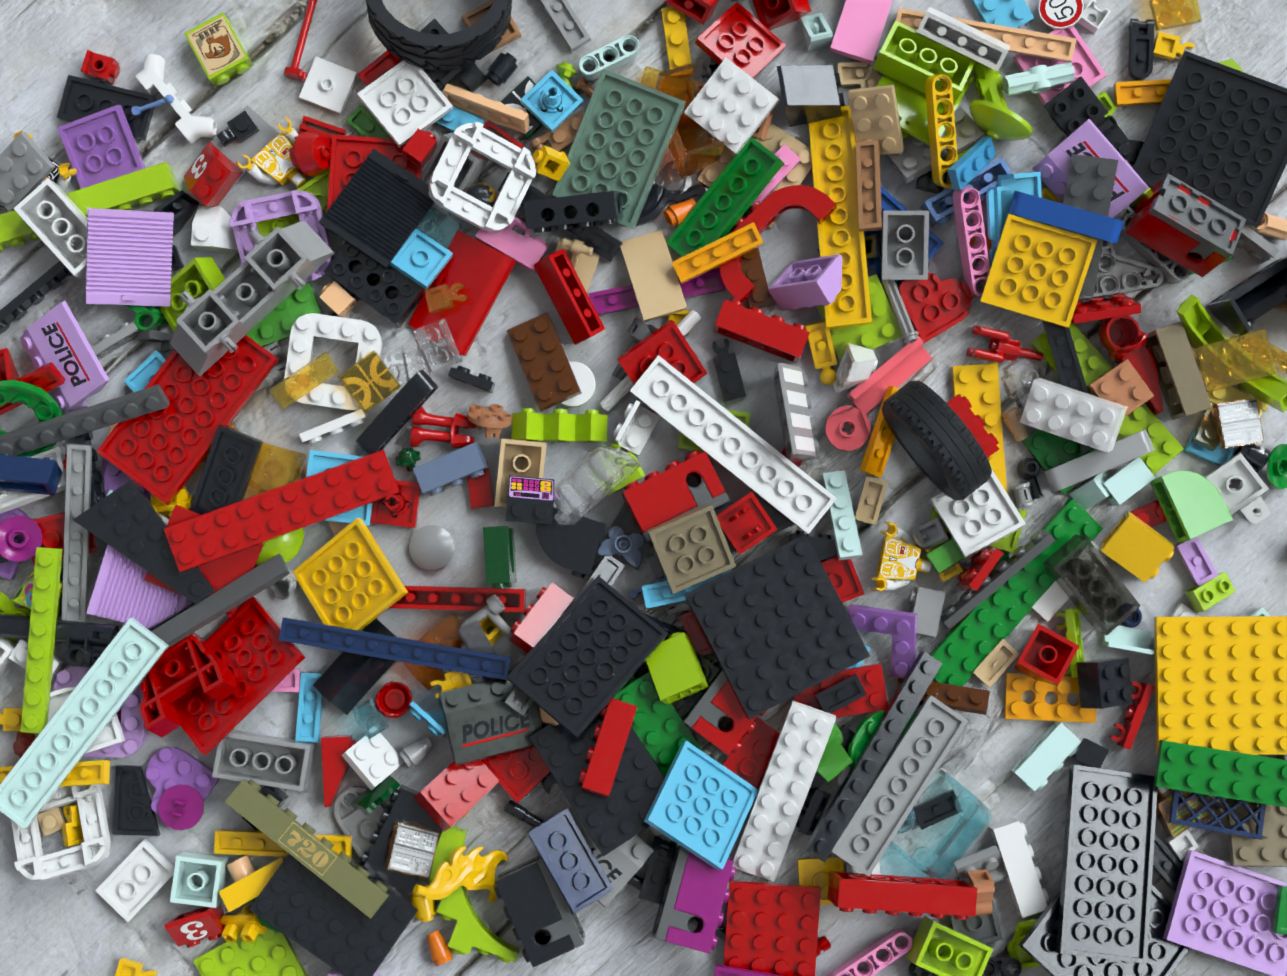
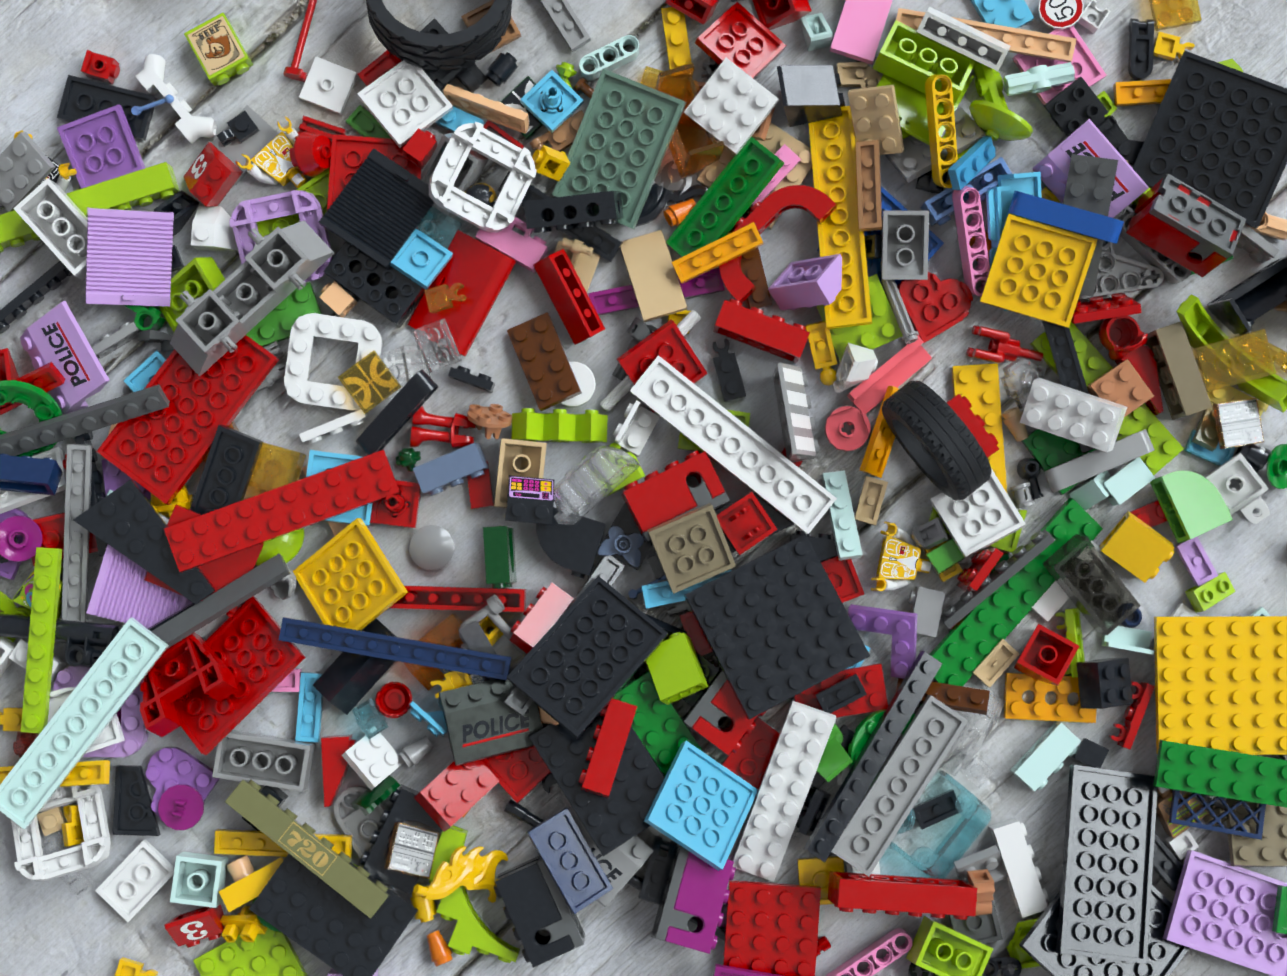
clear yellow plate [269,352,339,410] -> none

